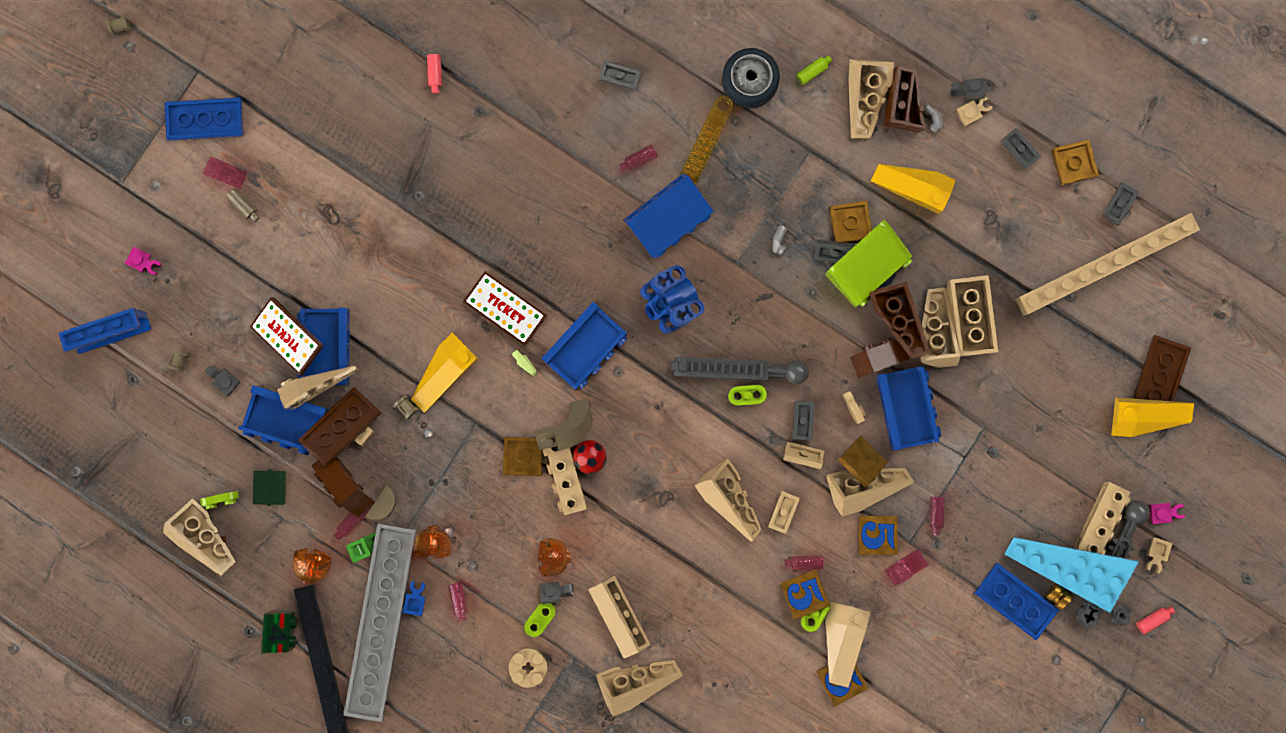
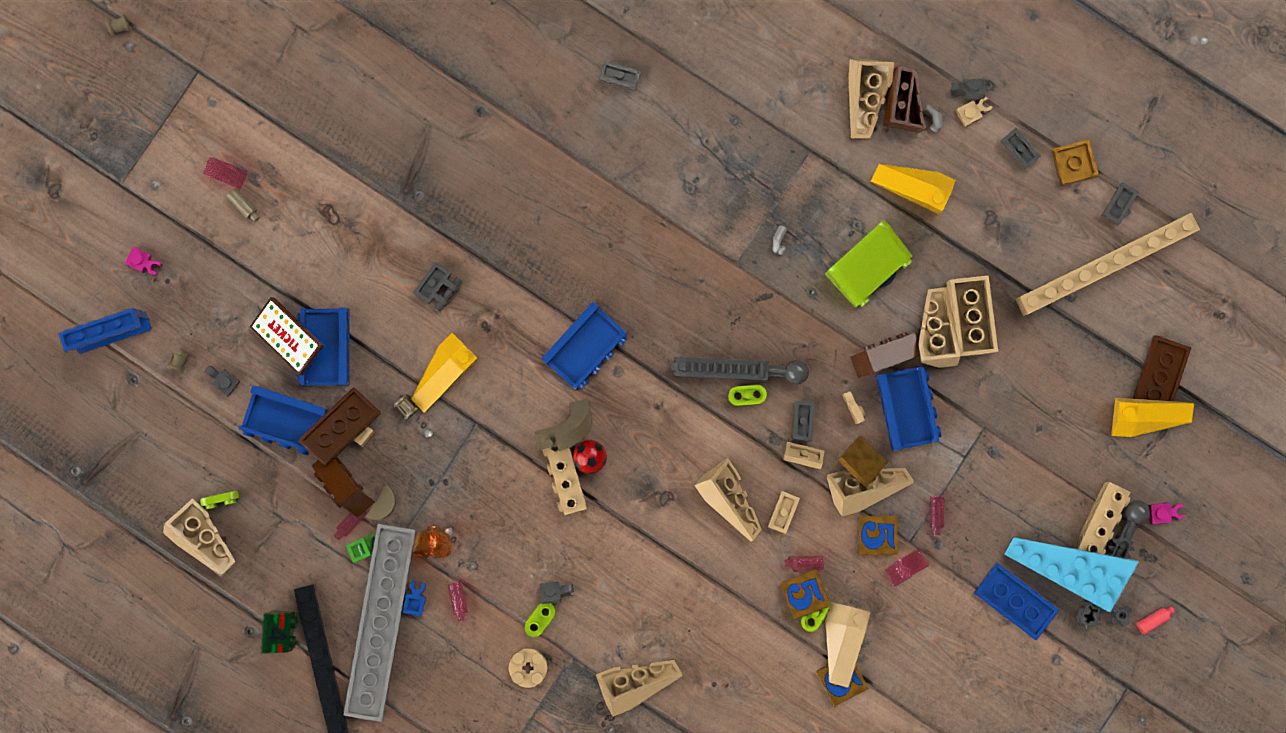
blue tile [165,98,244,141] -> none
clear green piece [253,469,286,507] -> none
tan wedge [277,366,359,410] -> none
clear orange cylinder [292,548,332,584] -> none
coral cylinder [427,54,442,93] -> none
tile [463,271,547,346] -> none
pearl gold tile [502,437,542,476] -> none
yellowish green bar [512,350,537,376] -> none
clear orange cylinder [538,538,571,577] -> none
tan brick [588,576,651,658] -> none
clear pink cylinder [619,145,658,171] -> none
blue panel [623,173,714,259] -> none
blue piece [640,265,705,334] -> none
clear yellow gear [679,96,733,186] -> none
wheel [722,48,780,108] -> none
lime cylinder [796,55,832,86] -> none
dark grey plate [814,239,855,263] -> none
pearl gold tile [829,200,872,243] -> none
reddish brown wedge [869,282,931,359] -> none
pearl gold wheel [1045,583,1073,610] -> none
tan plate [1145,537,1172,574] -> none
none -> dark grey plate [413,262,462,312]

